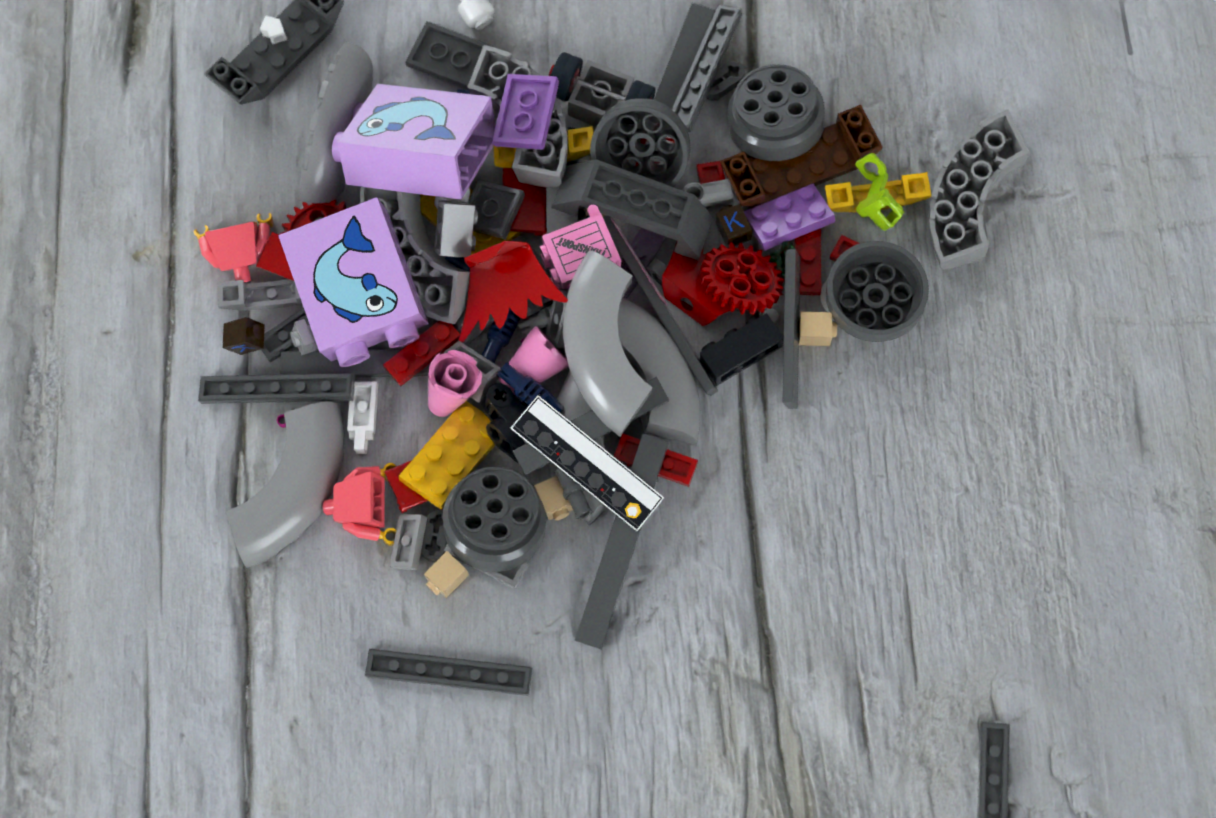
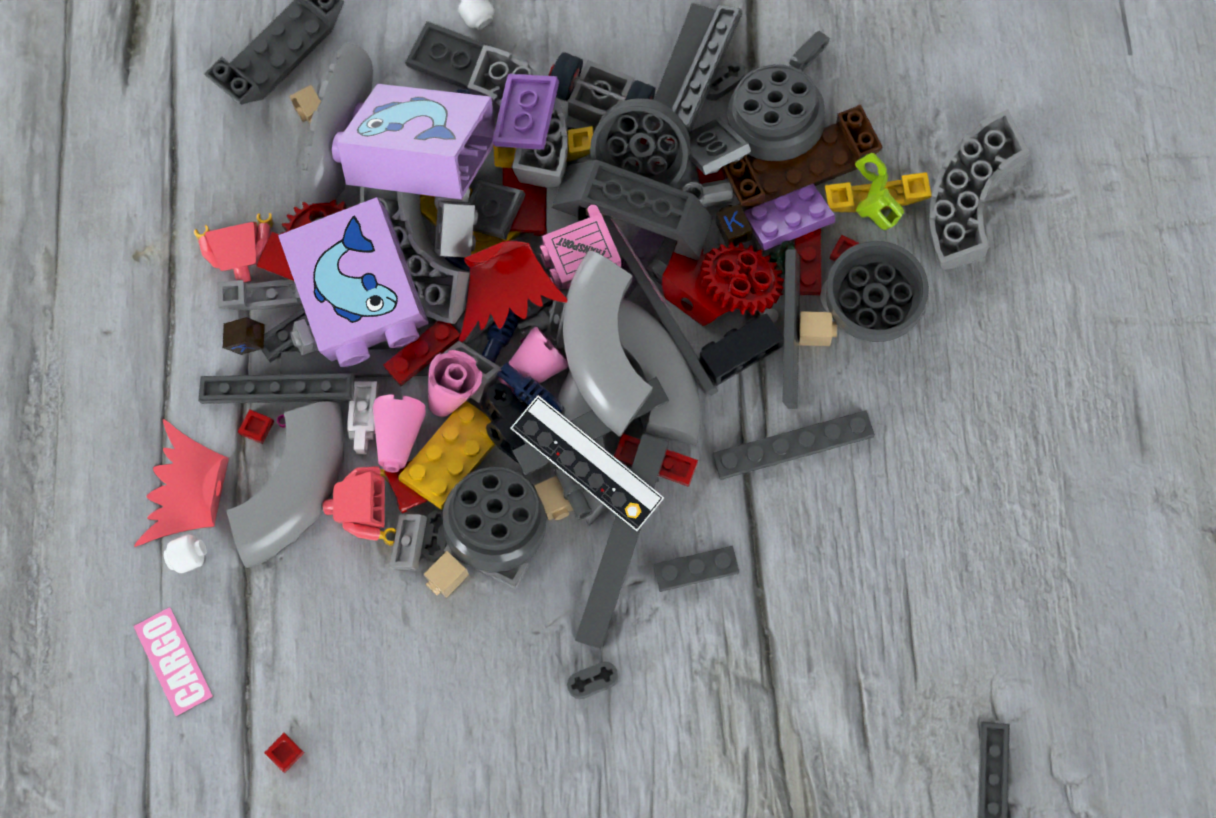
white piece [260,15,287,44] -> none
dark grey tile [365,649,532,696] -> none
none -> sticker [133,607,213,716]
none -> coral piece [134,419,229,547]
none -> white head [164,534,207,573]
none -> red tile [238,409,275,444]
none -> red tile [264,733,304,773]
none -> tan brick [289,85,321,125]
none -> bright pink cone [373,395,426,472]
none -> dark grey beam [567,662,618,699]
none -> dark grey plate [653,546,739,592]
none -> dark grey plate [688,117,751,175]
none -> dark grey plate [713,410,875,480]
none -> dark grey beam [789,31,830,71]

